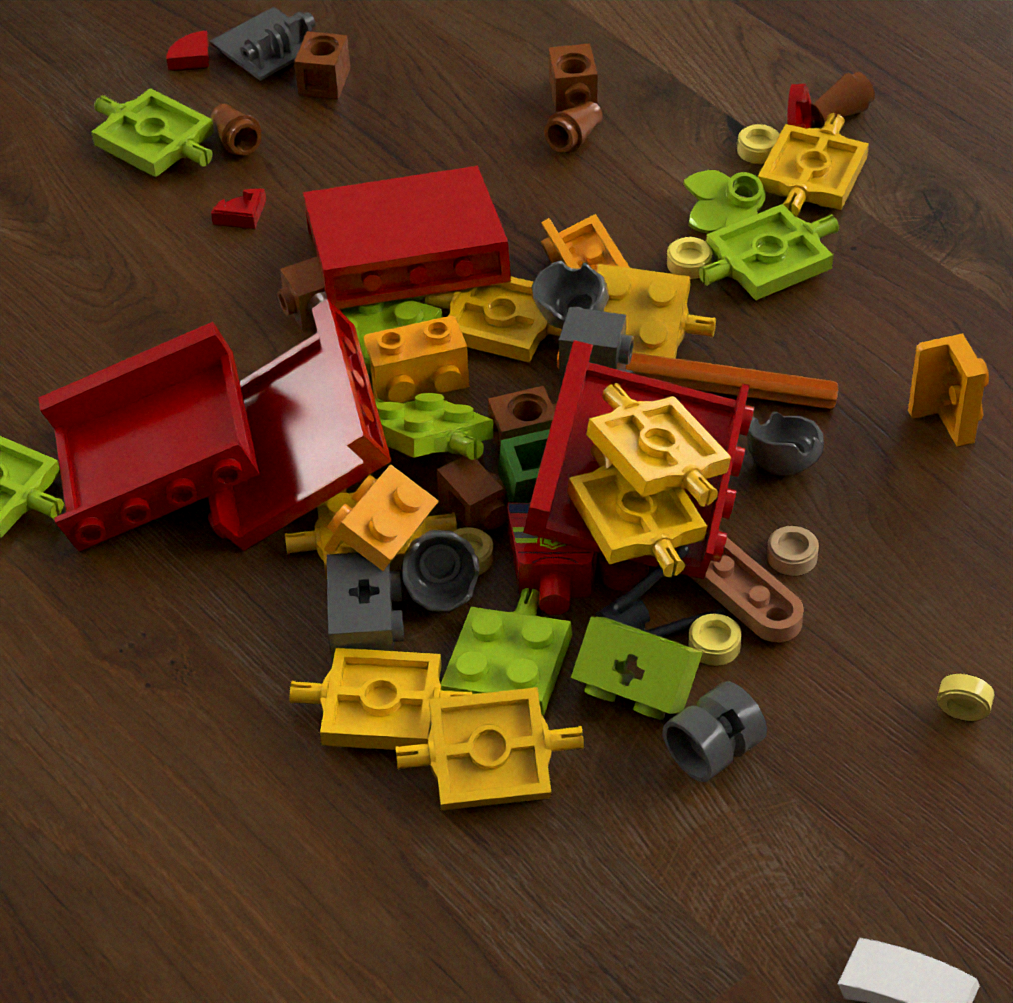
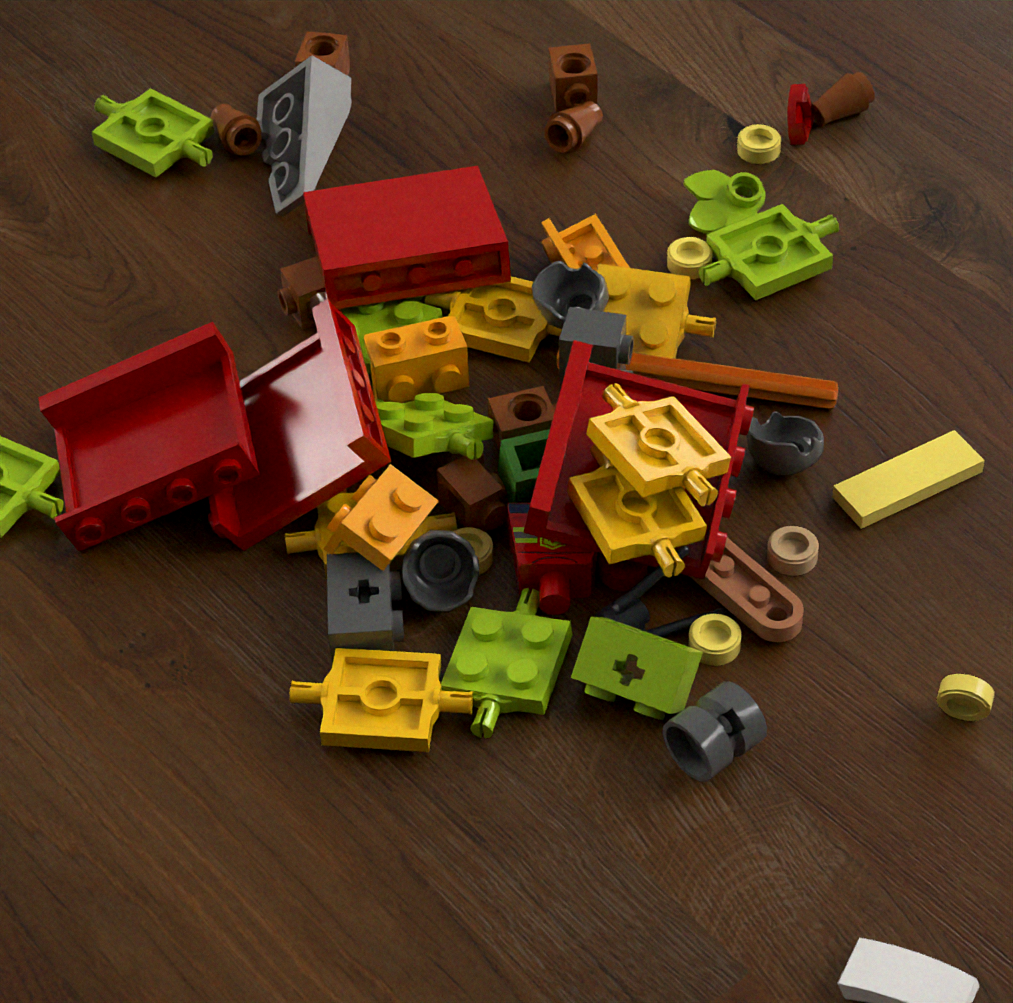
red tile [166,30,209,70] -> none
dark grey hinge [210,7,315,81] -> none
red tile [211,188,266,229] -> none
yellow plate [395,687,584,811] -> none
yellow plate [758,113,869,217] -> none
light orange bracket [908,333,989,446] -> none
none -> light grey wedge [257,55,352,217]
none -> light yellow tile [832,430,985,529]

